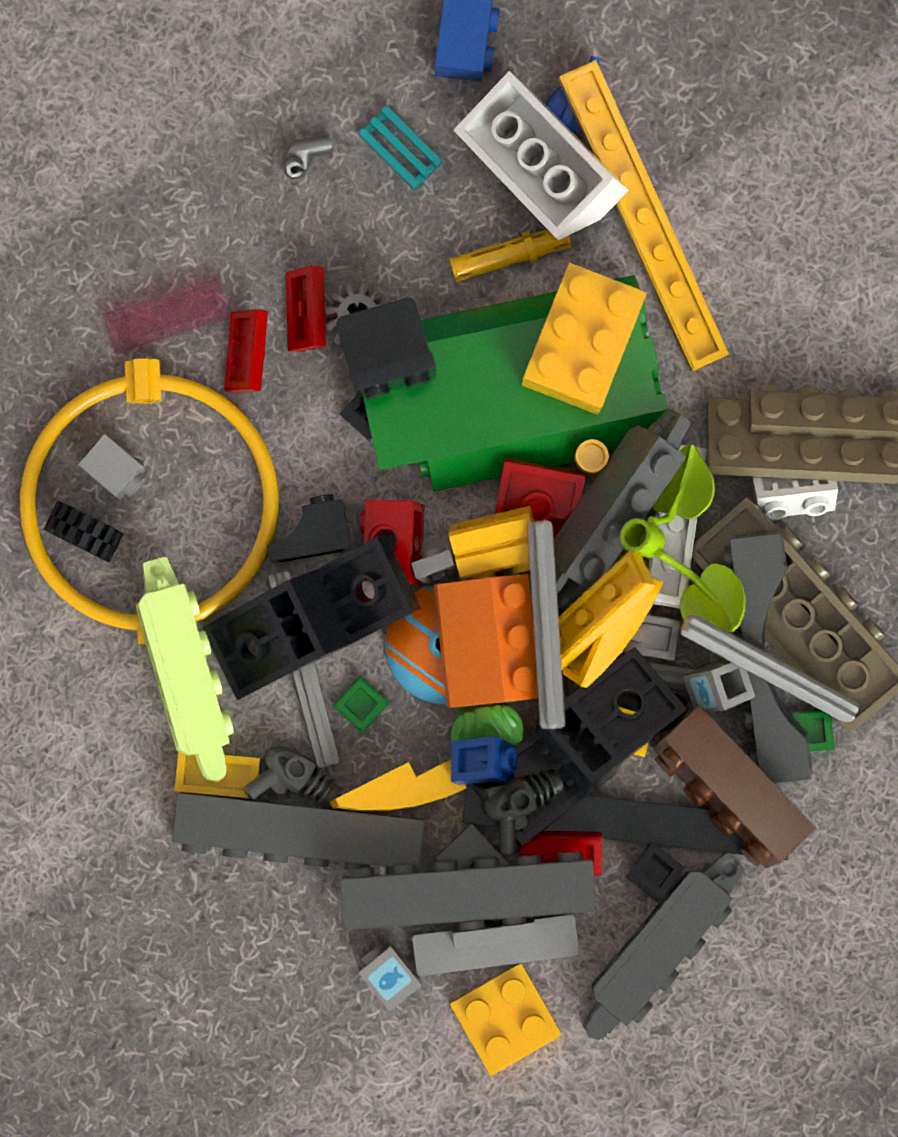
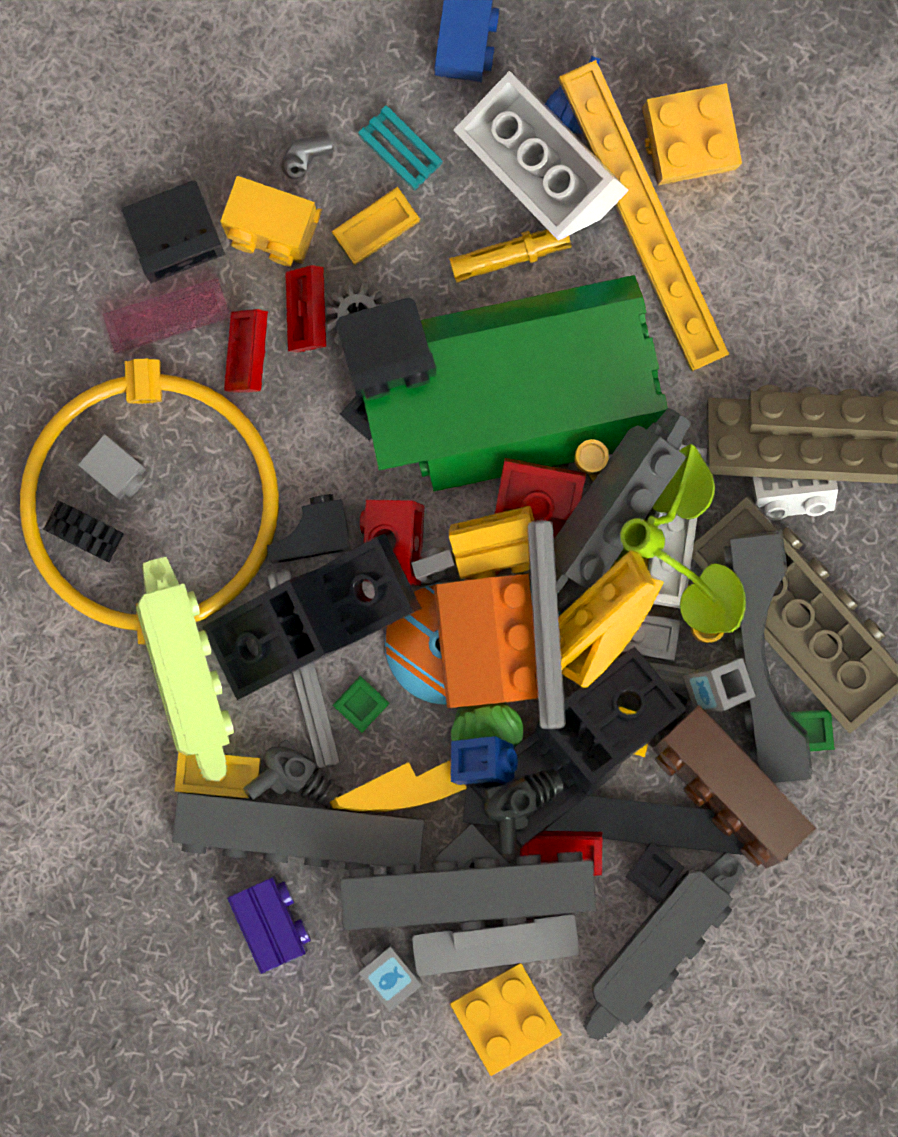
yellow brick [522,262,647,415] -> none
light grey axle [681,615,859,722] -> none
none -> black bracket [122,181,225,283]
none -> yellow brick [220,176,322,267]
none -> dark purple brick [227,876,311,974]
none -> yellow tile [332,187,420,266]
none -> yellow brick [642,83,742,185]

